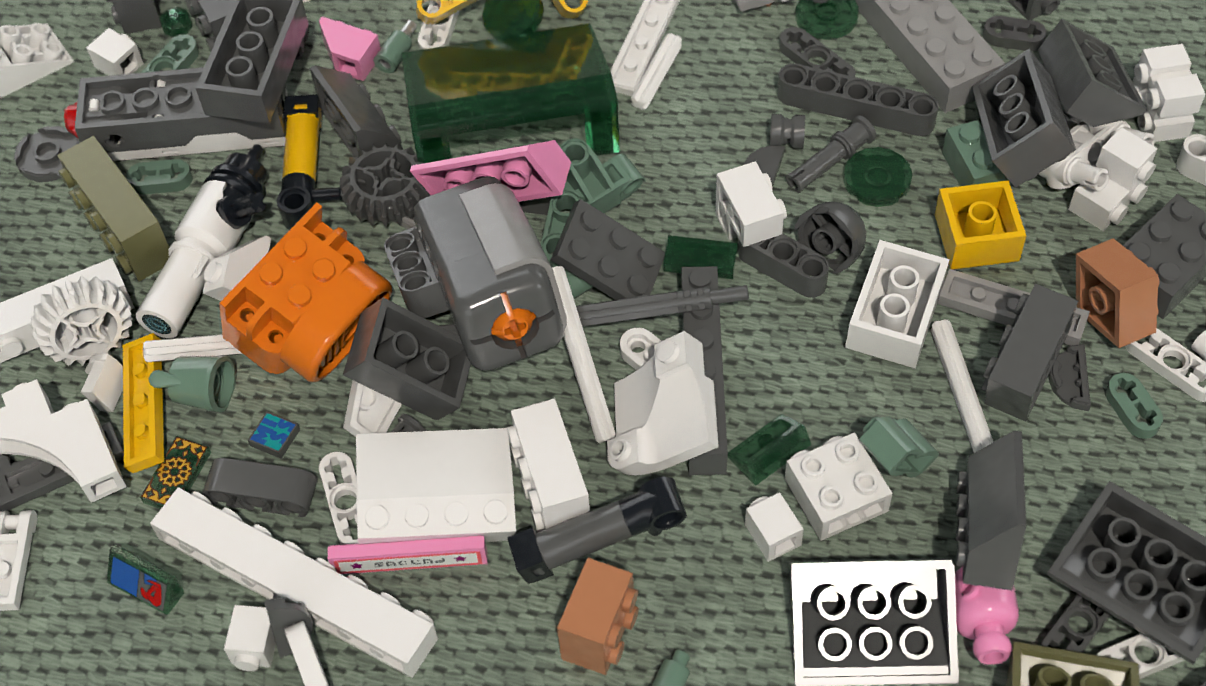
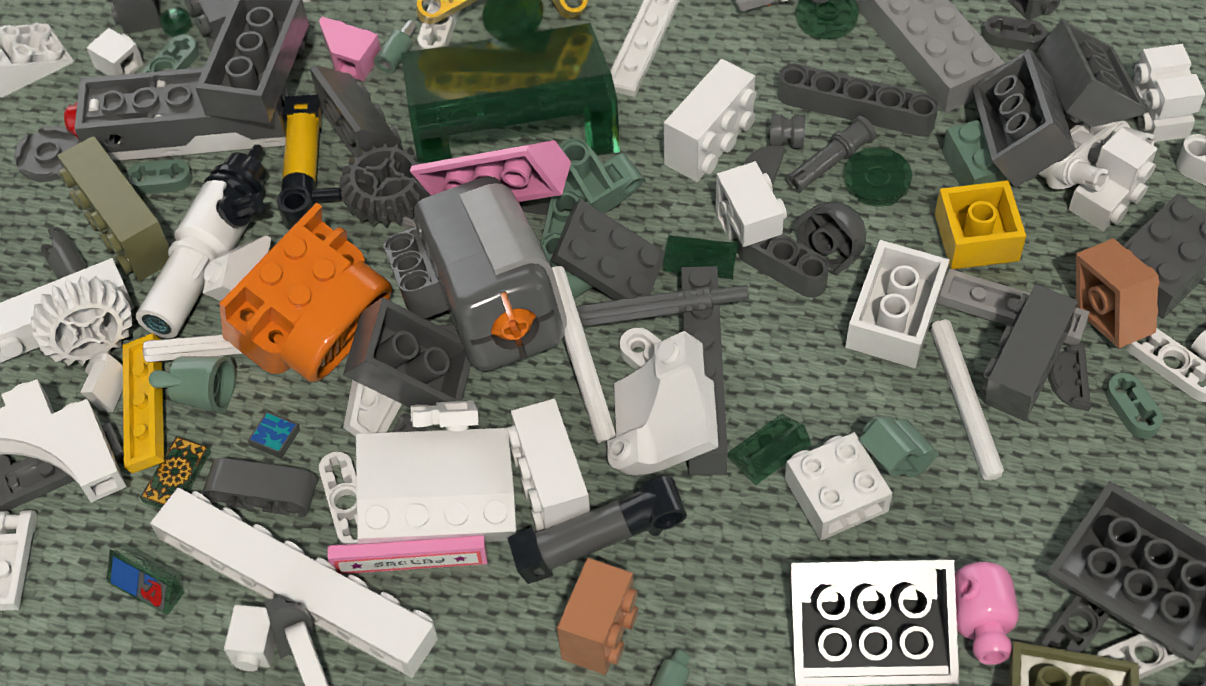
white axle [631,33,682,110] -> none
white brick [745,492,804,562] -> none
dark grey beam [779,27,856,77] -> none
dark grey slope [956,431,1027,590] -> none
none -> dark grey piece [40,226,88,279]
none -> white plate [410,400,478,431]
none -> white brick [664,59,757,182]

